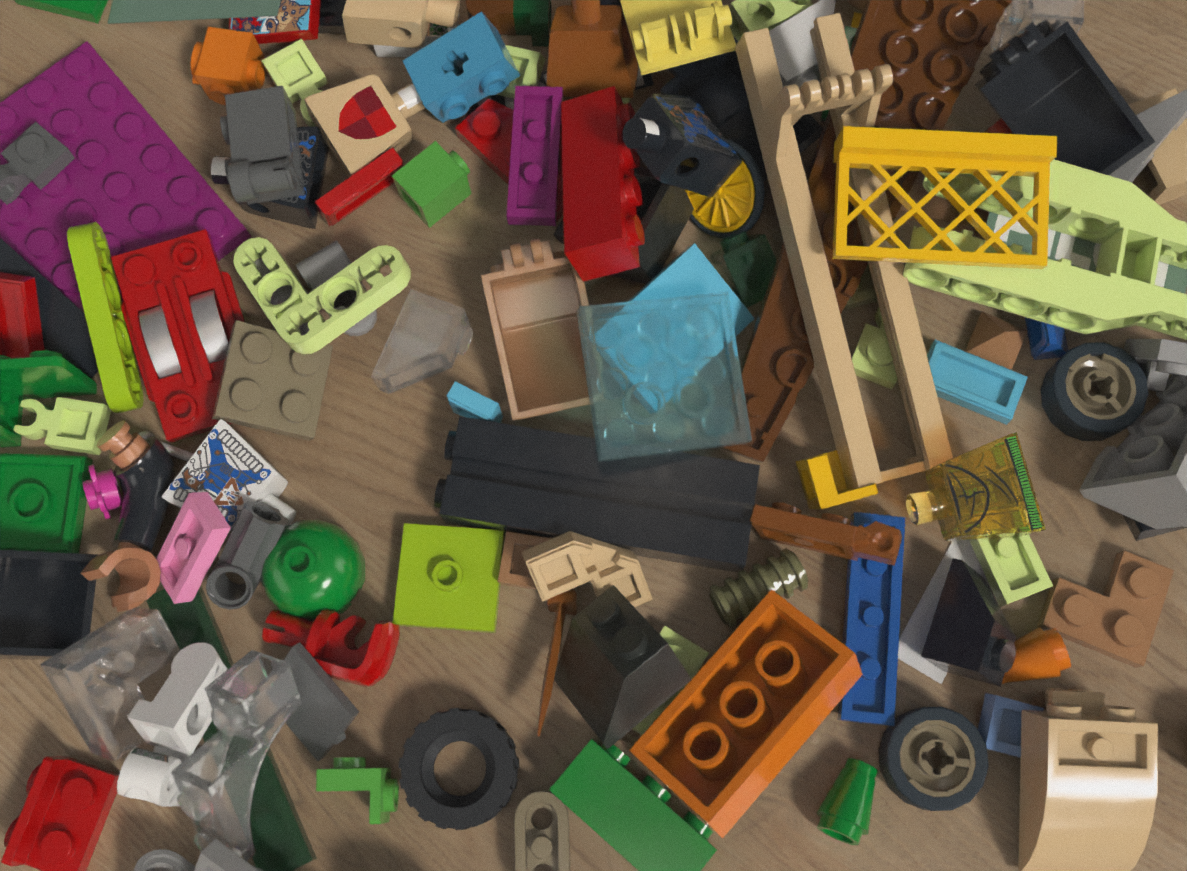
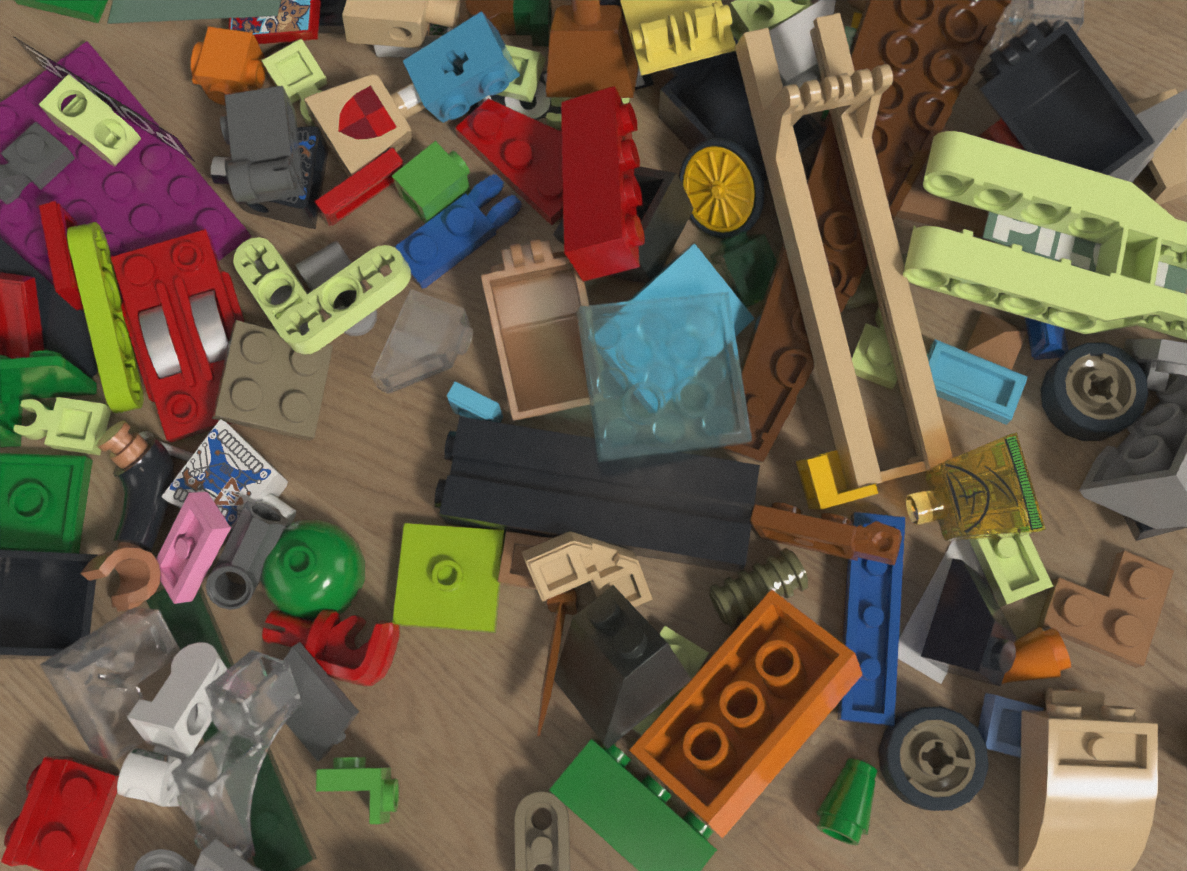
dark pink plate [82,465,123,519] -> none
black tyre [398,708,520,830] -> none
magenta plate [506,86,563,226] -> none
black torso [623,94,742,197] -> none
yellow fence [833,126,1057,269] -> none
none -> black sticker [13,36,195,162]
none -> yellowish green leg [39,74,141,166]
none -> red tile [39,201,84,311]
none -> blue hinge [395,174,522,289]

